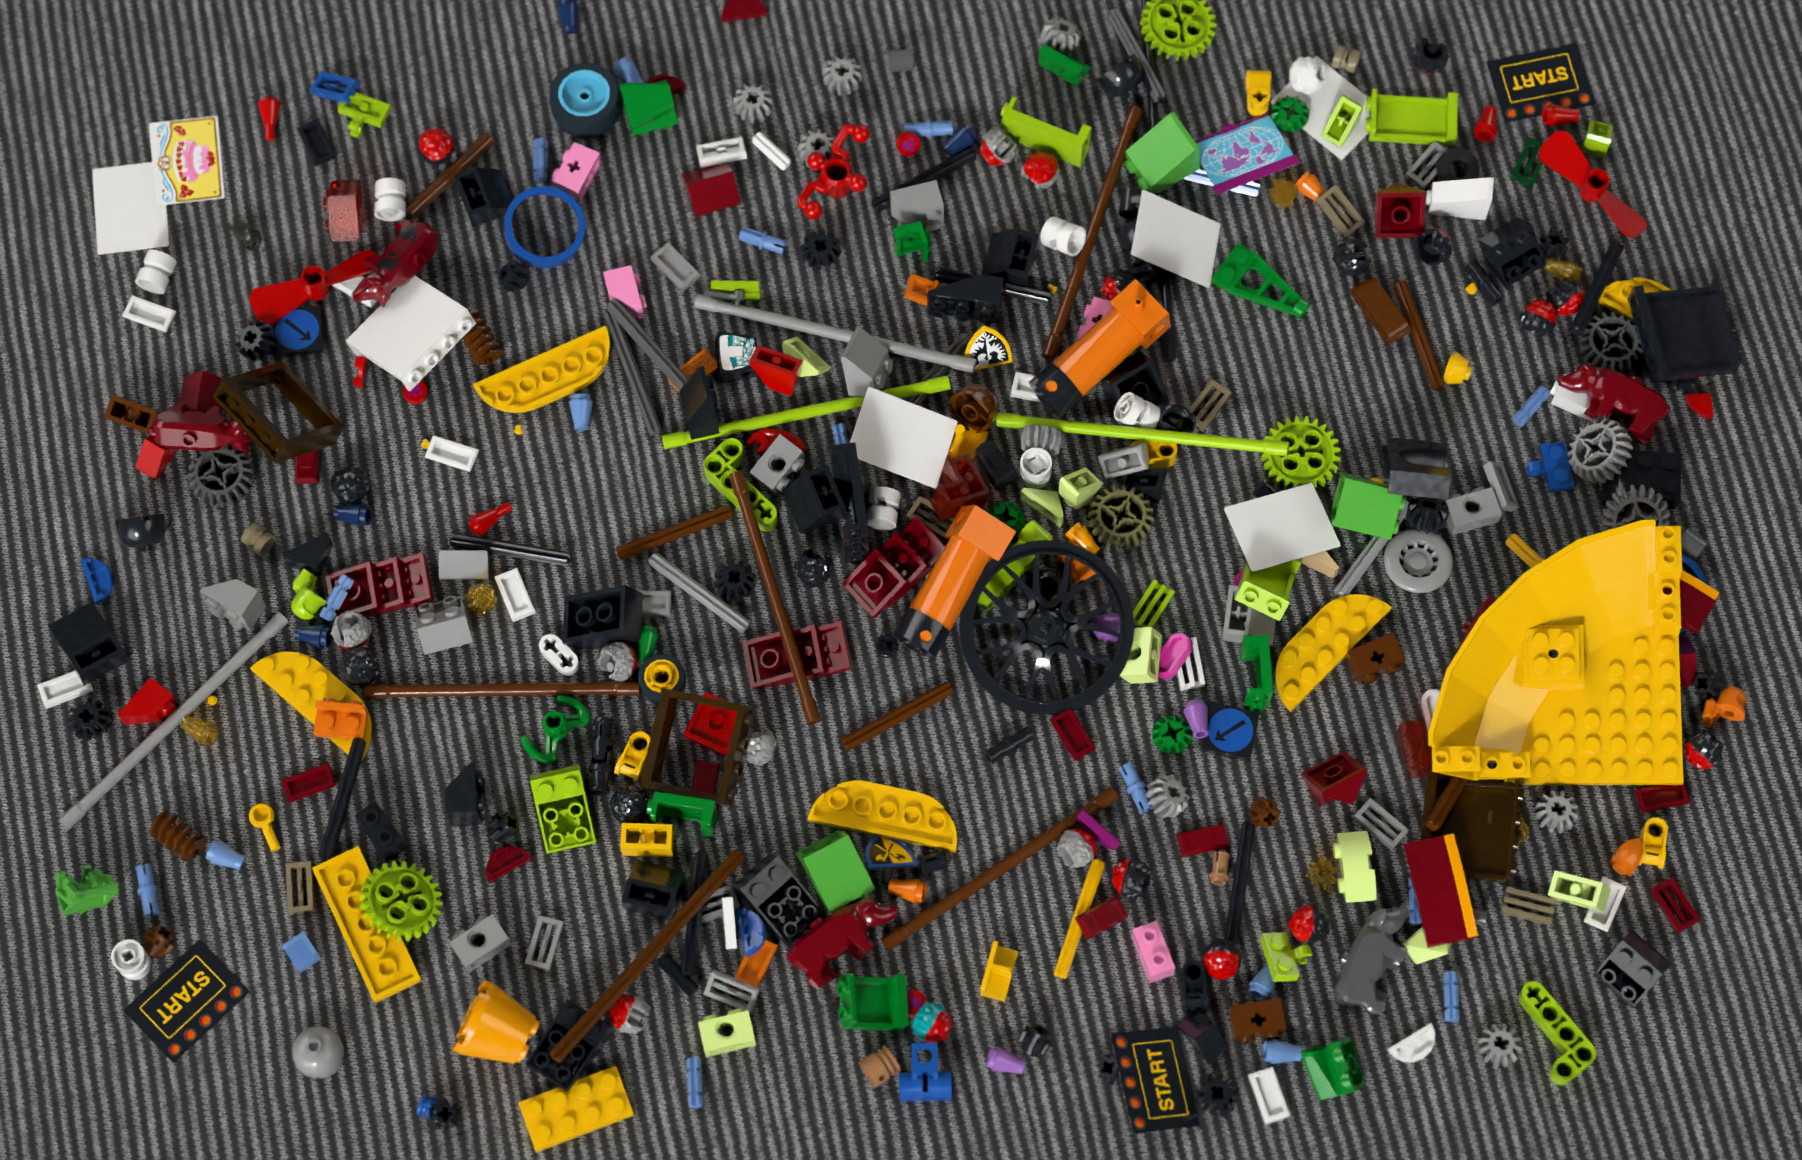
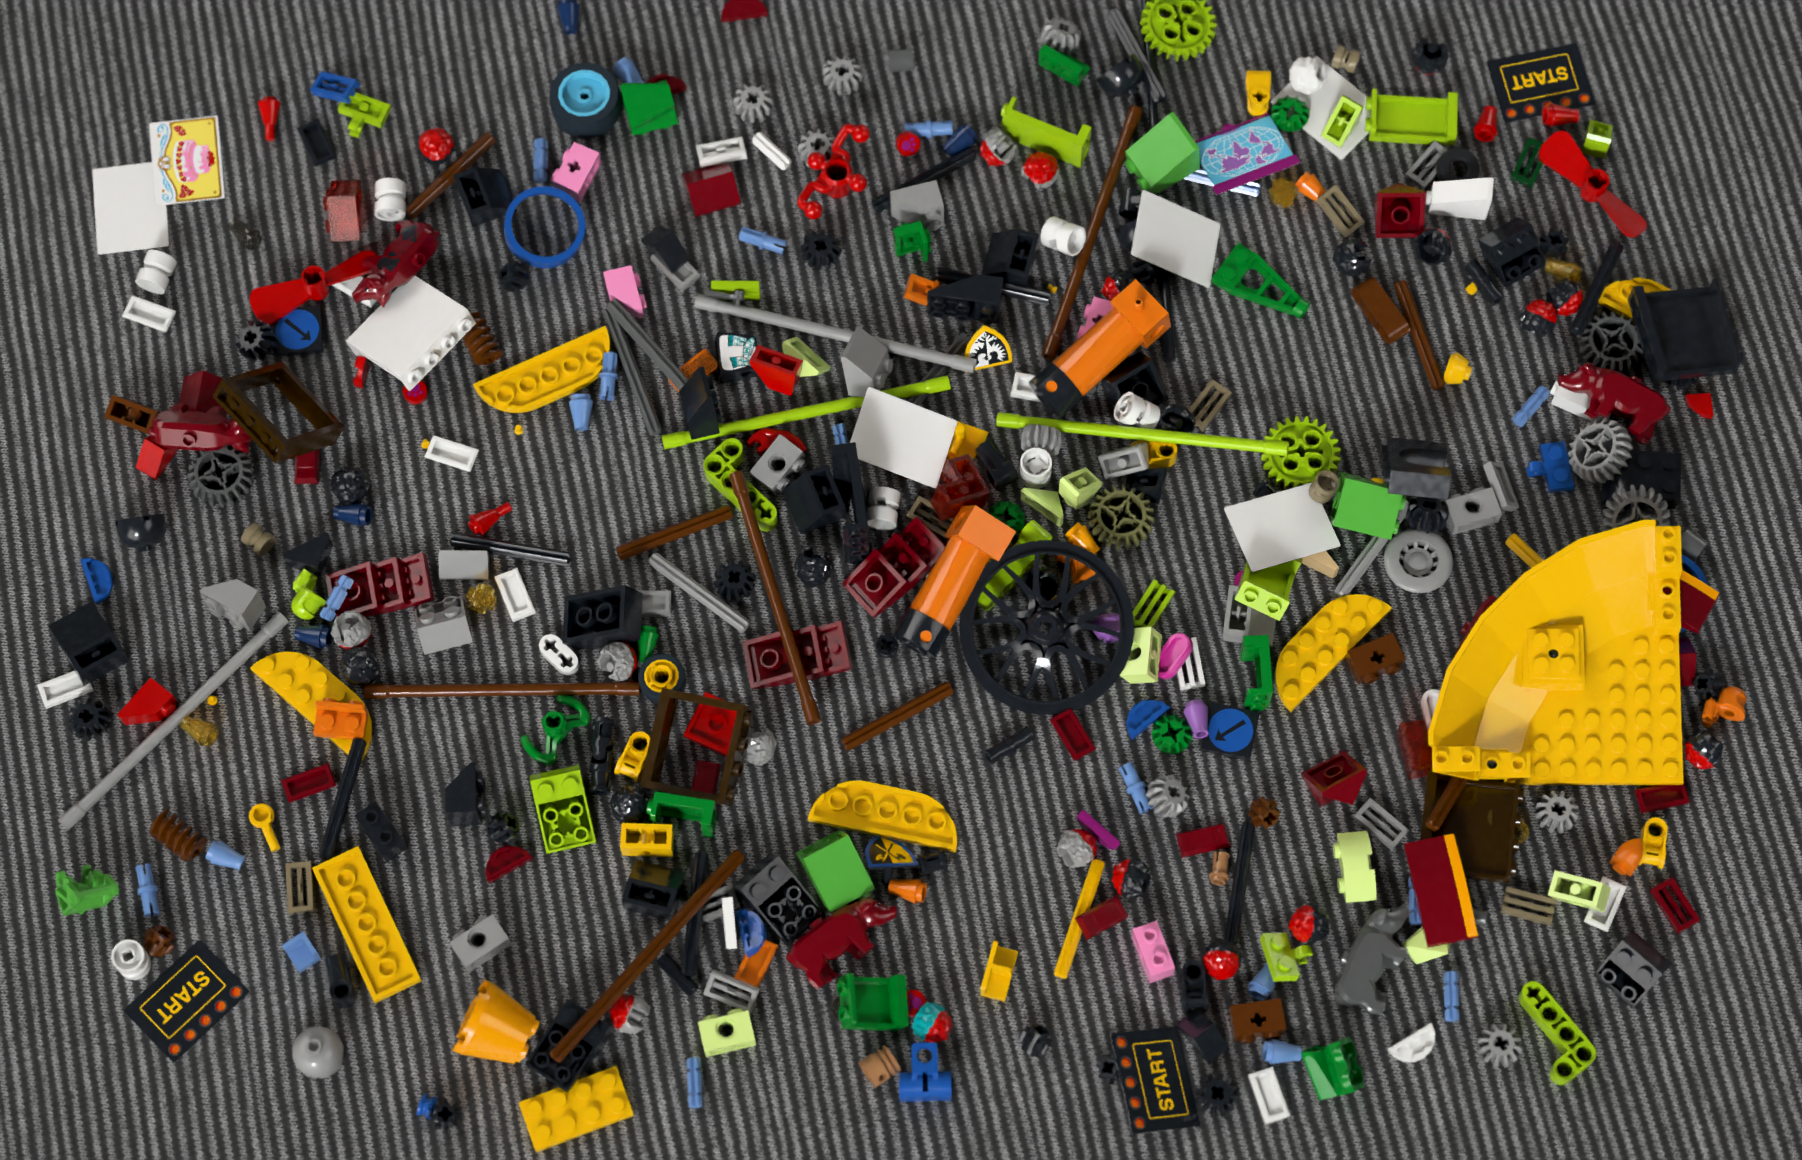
lime gear [359,861,443,941] -> none
light grey tile [525,915,564,972] -> none
reddish brown piece [880,787,1119,951] -> none
reddish brown cylinder [949,383,999,433] -> none
medium lavender cone [986,1046,1026,1074] -> none
clear yellow gear [1306,856,1339,890] -> none
none -> black piece [324,954,357,1008]
none -> medium blue axle [599,351,618,401]
none -> black slope [641,225,690,274]
none -> blue tile [1126,700,1170,741]
none -> dark tan wheel [1309,470,1340,503]

